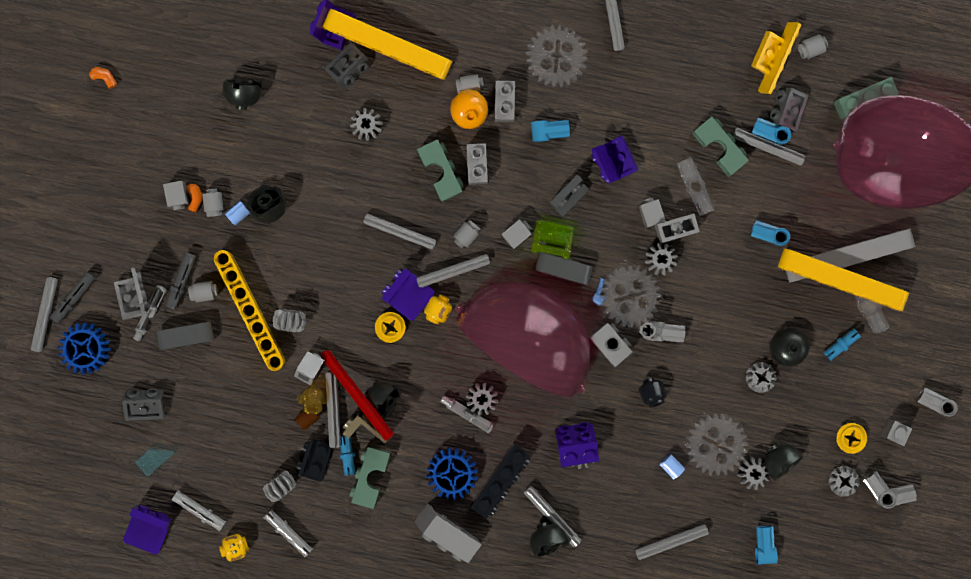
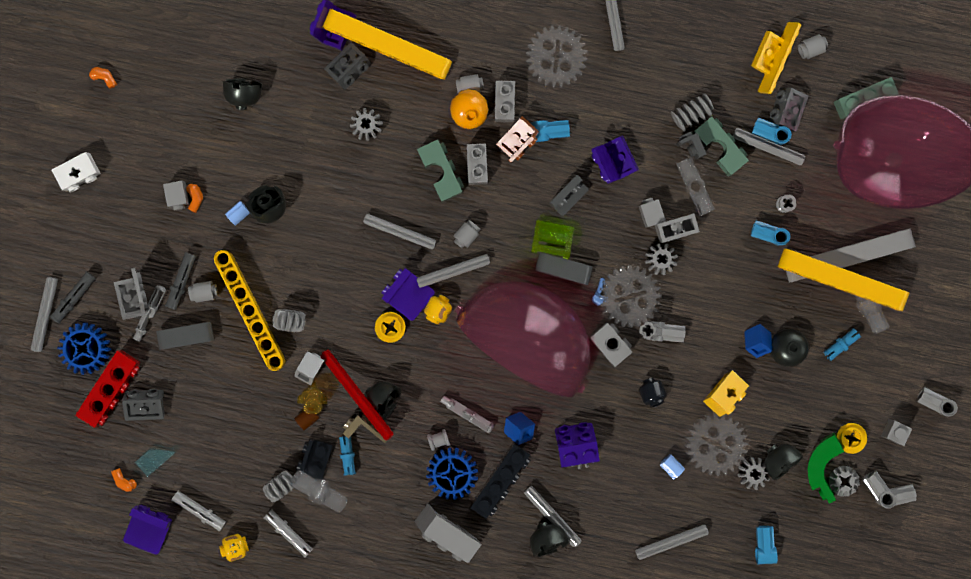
light grey brick [202,189,224,217] -> none
light grey axle [326,372,341,448] -> none
sand green arch [349,445,391,509] -> none
light grey gear [466,383,498,415] -> none
light grey brick [501,219,532,250] -> none
light grey gear [746,362,777,393] -> none
none -> white brick [52,152,101,193]
none -> red brick [75,350,140,428]
none -> orange arm [111,468,137,492]
none -> clear piece [290,470,347,512]
none -> light grey bush [427,429,450,451]
none -> bracket [496,116,539,163]
none -> blue panel [504,412,535,445]
none -> light grey piece [670,93,714,131]
none -> dark grey bracket [676,132,706,160]
none -> yellow brick [703,370,749,417]
none -> blue panel [744,324,773,358]
none -> light grey bush [776,195,797,213]
none -> green arch [808,433,844,504]

